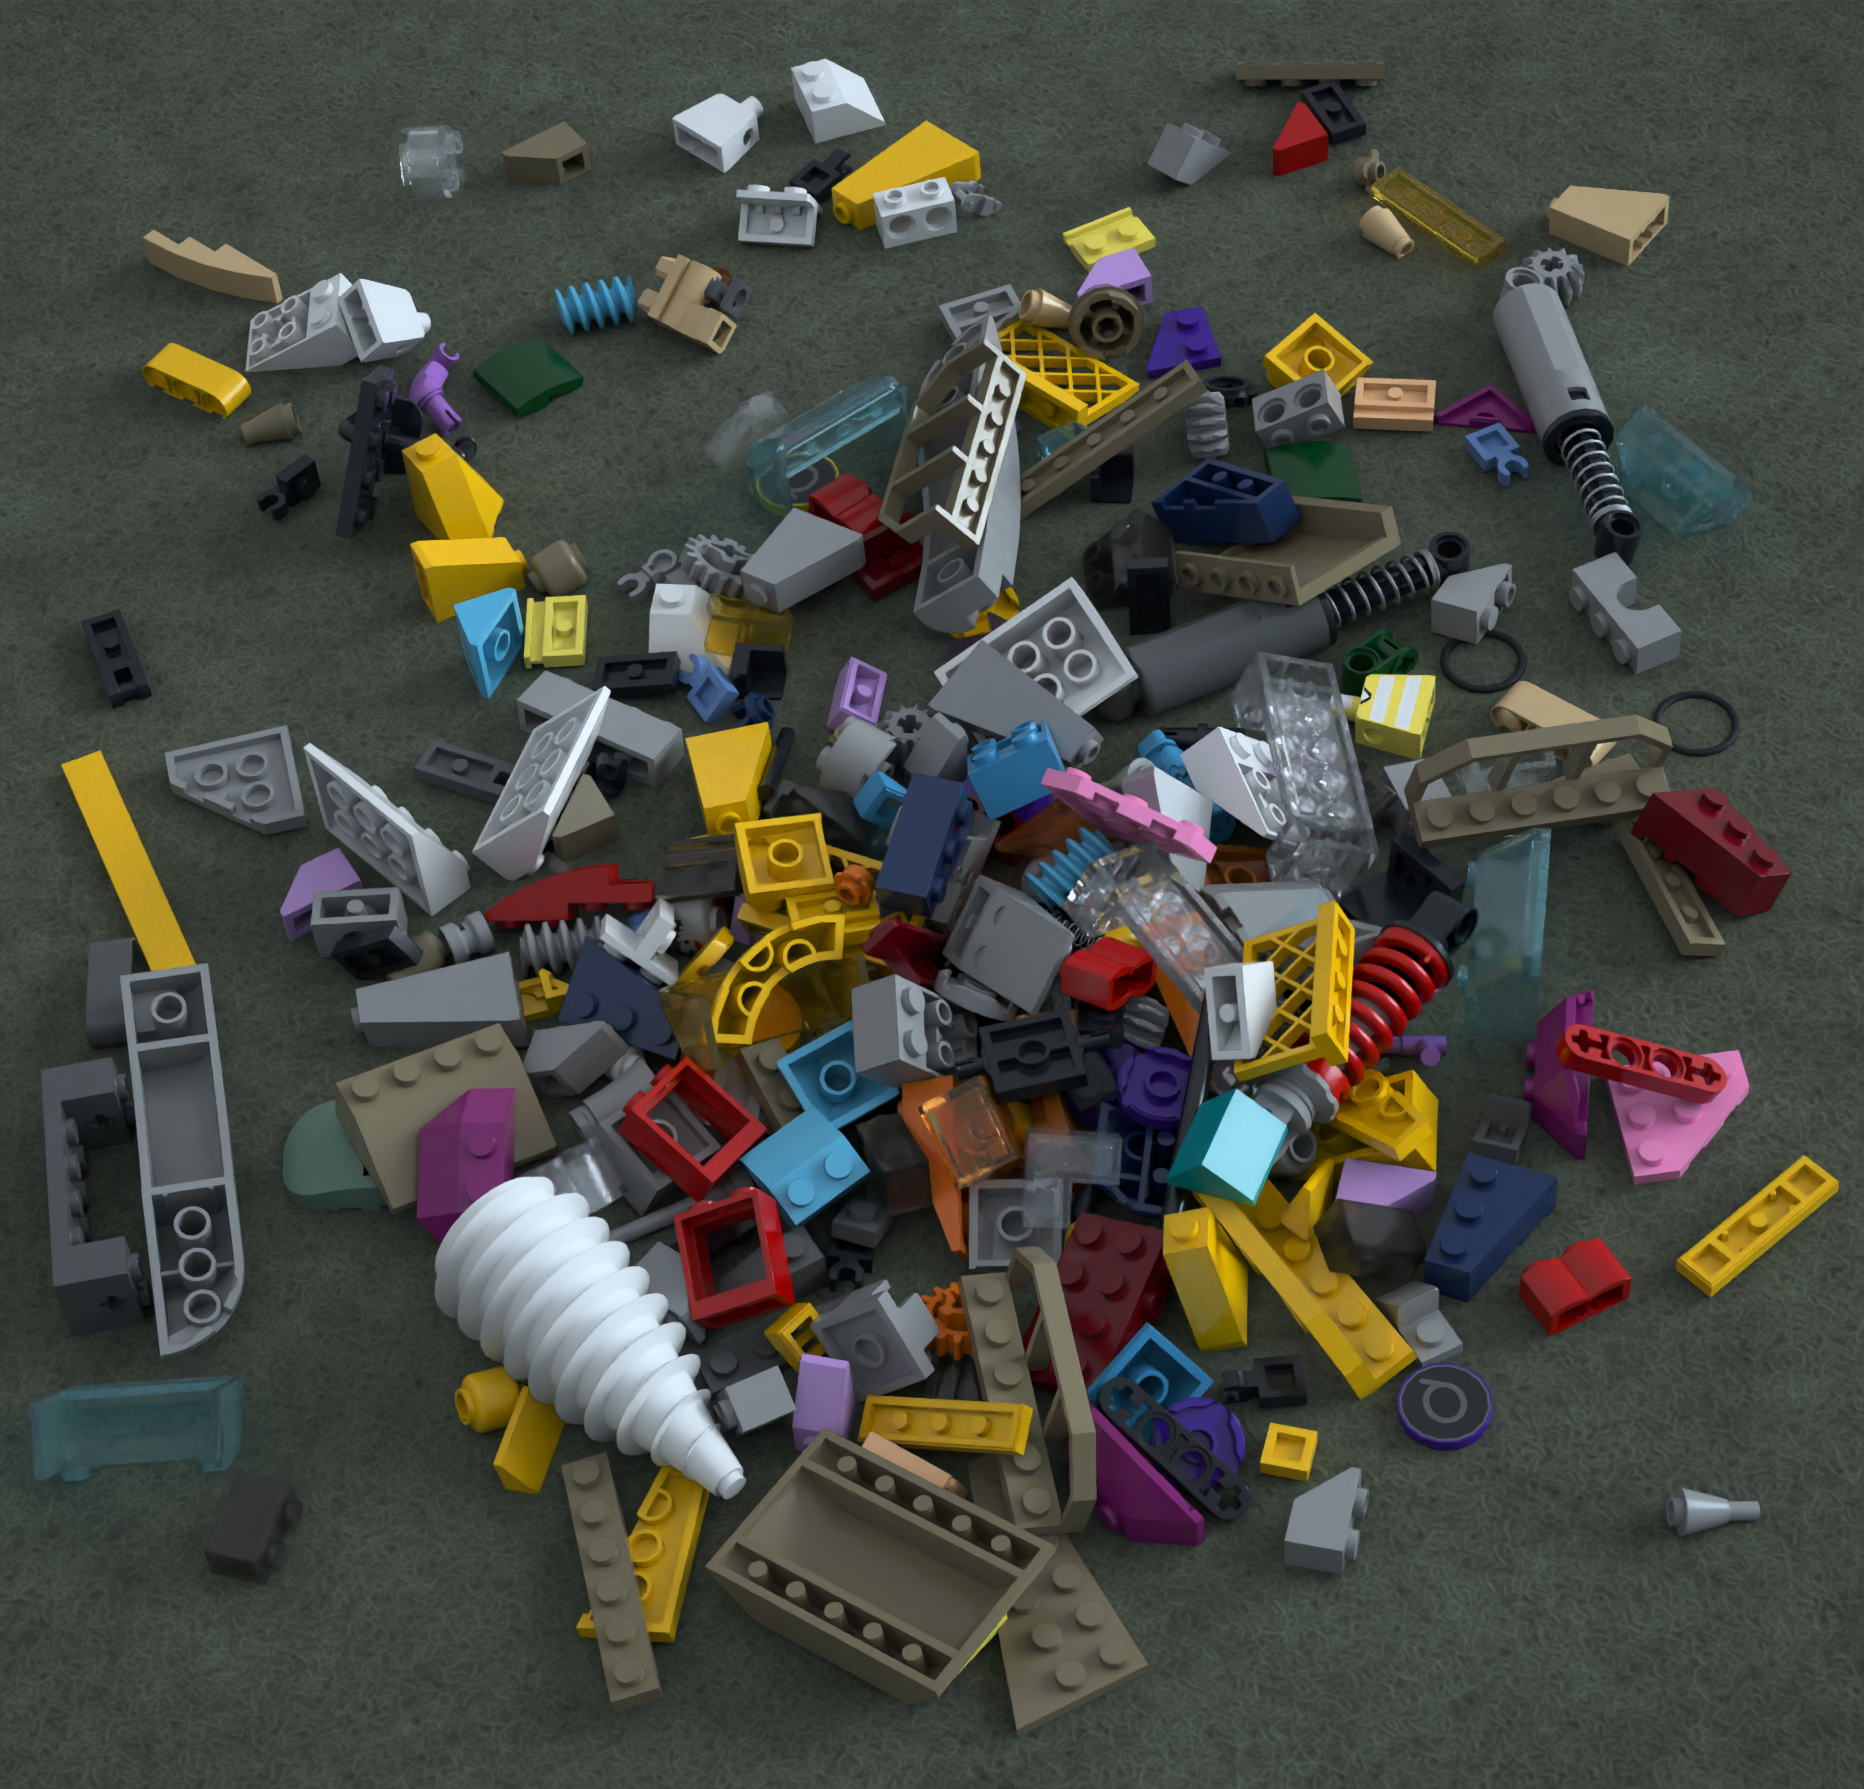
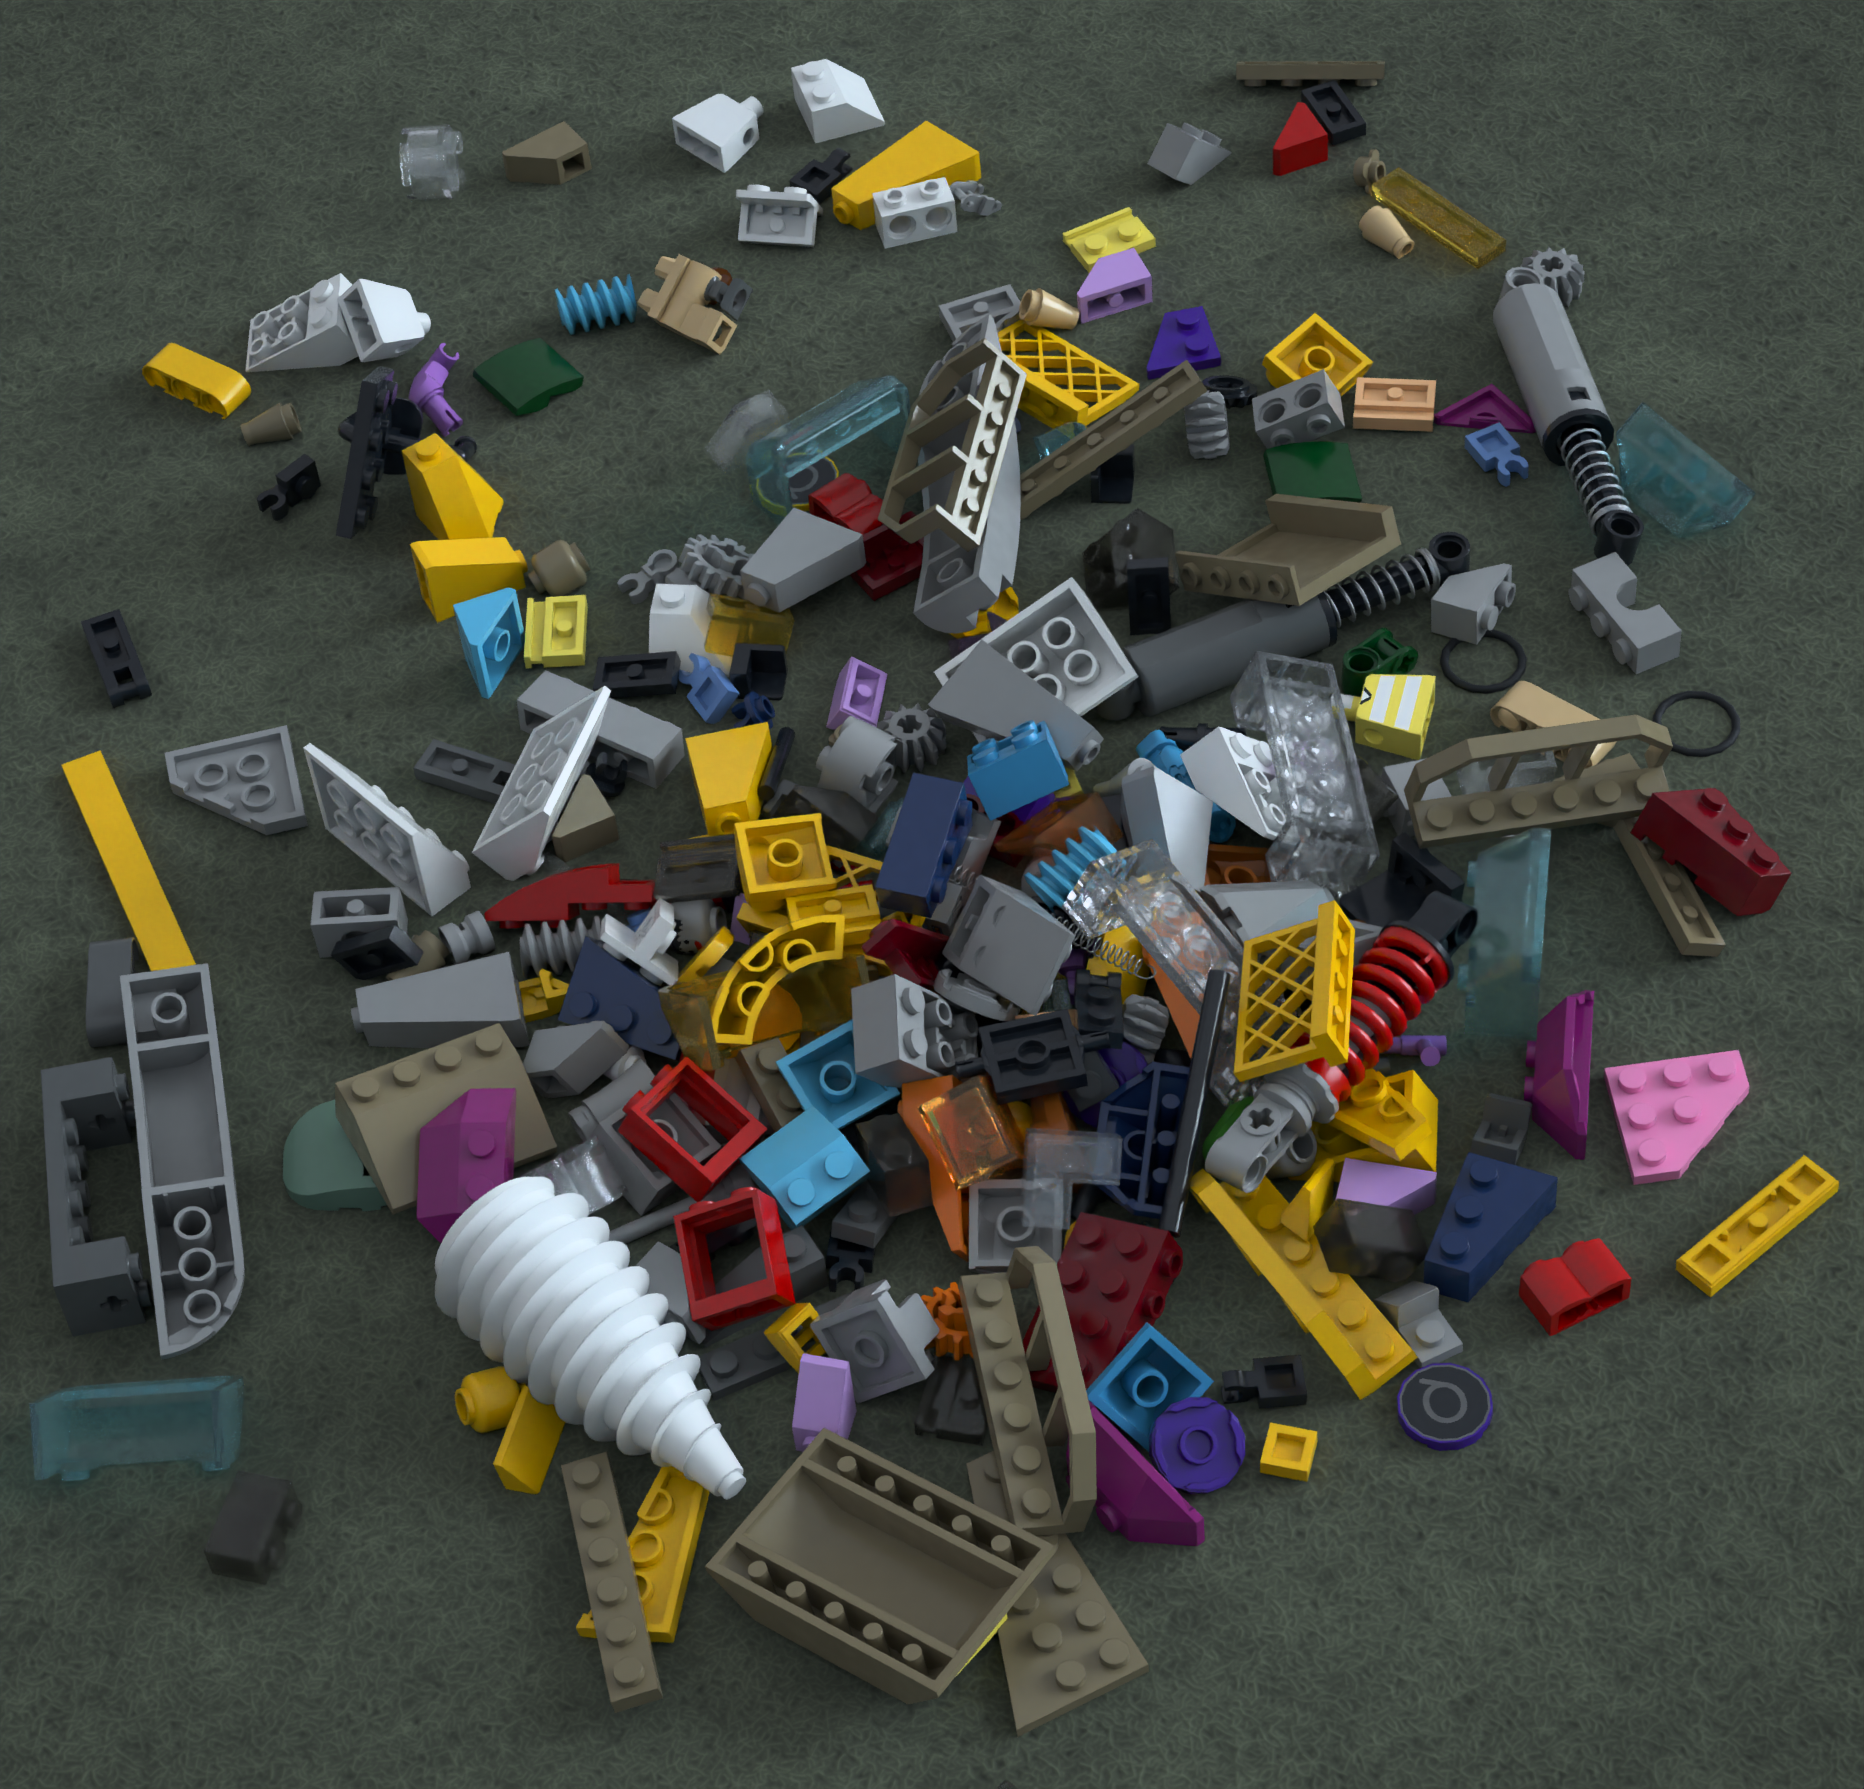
tan slope [143,230,283,303] -> none
lavender slope [280,848,363,941] -> none
light grey brick [712,1365,797,1439] -> none
orange plate [834,864,876,905] -> none
dark azure slope [853,770,907,830] -> none
yellow tile [857,1395,1033,1456] -> none
light nougat plate [862,1431,969,1499] -> none
light grey slope [903,712,969,789] -> none
bright pink plate [1041,767,1217,864] -> none
red brick [1060,937,1159,1011] -> none
dark tan cone [1068,284,1145,361] -> none
black beam [1096,1377,1251,1521] -> none
dark purple tile [1116,1047,1192,1130] -> none
dark blue wedge [1151,458,1301,543] -> none
yellow slope [1163,1207,1248,1352] -> none
slope [1166,1088,1288,1206] -> none
white slope [1204,961,1277,1060] -> none
light grey slope [1284,1467,1369,1575] -> none
tan slope [1546,186,1670,266] -> none
red beam [1555,1024,1727,1104] -> none
light grey cone [1666,1487,1760,1536] -> none

